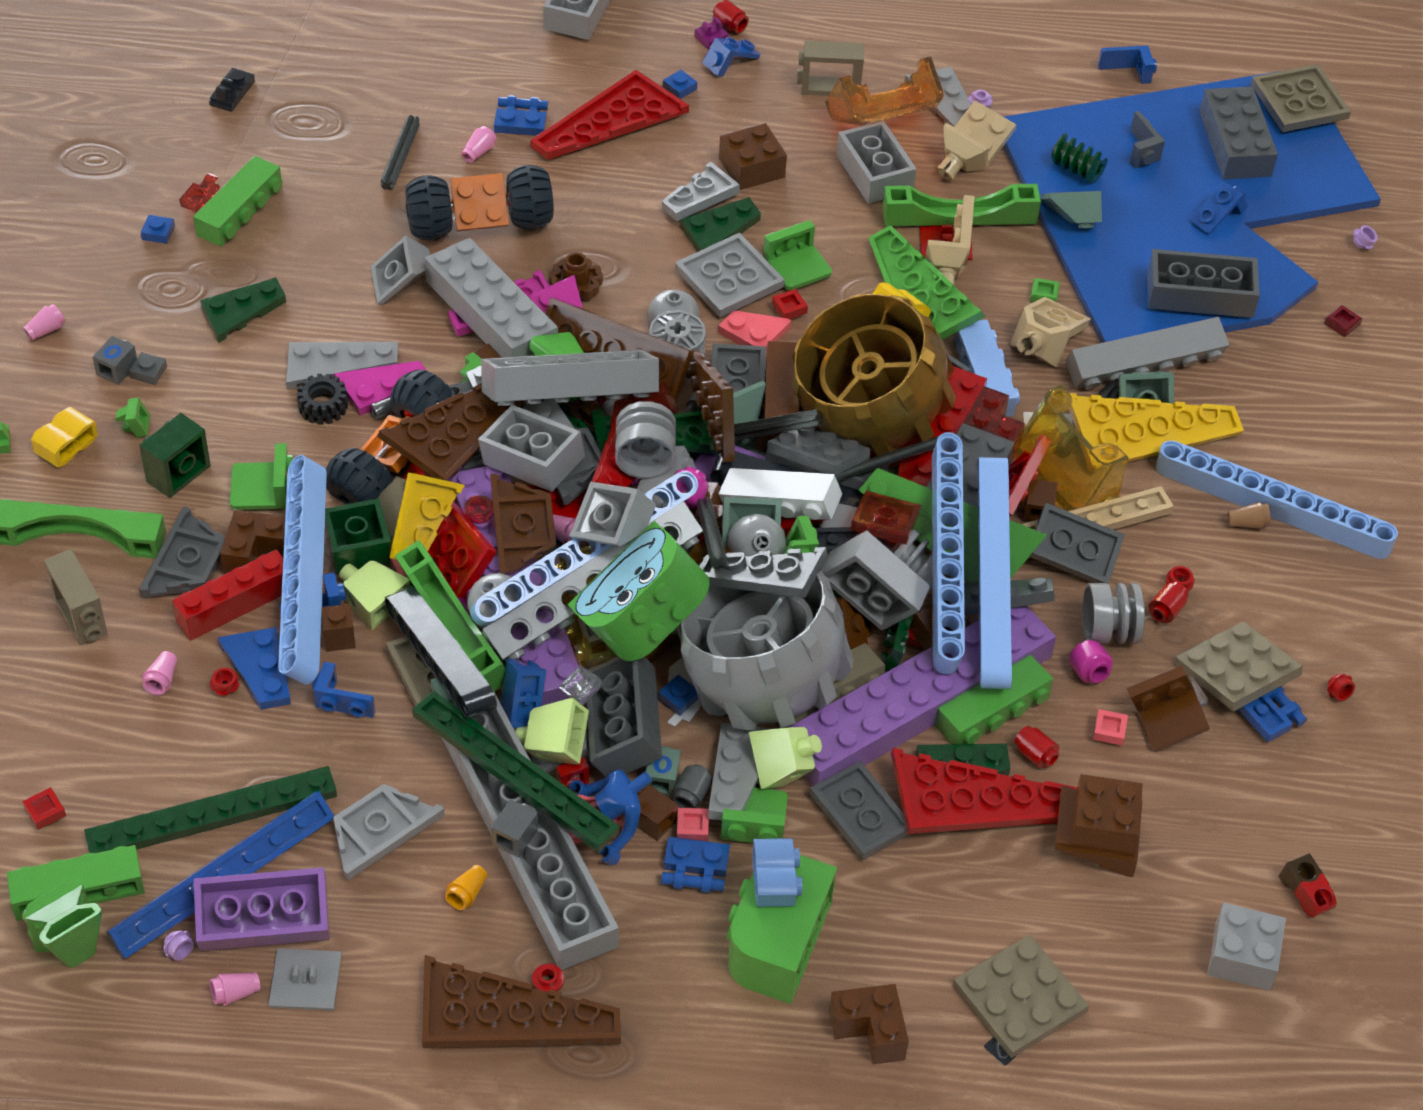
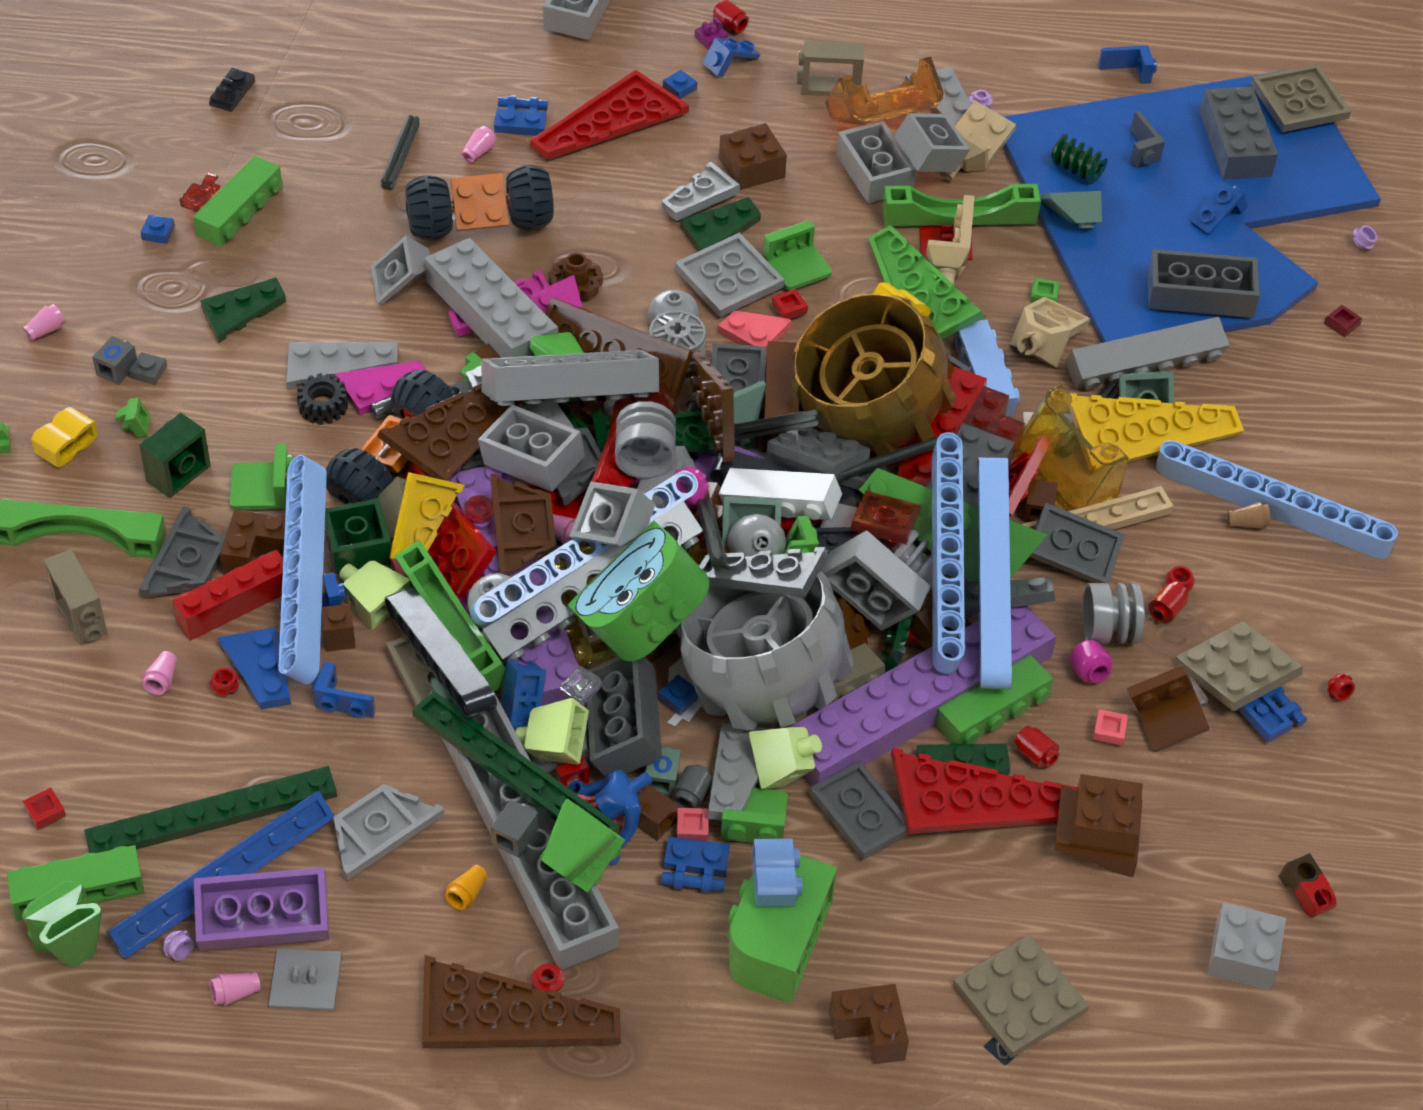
none -> bright green piece [540,799,625,893]
none -> light grey brick [894,113,970,172]

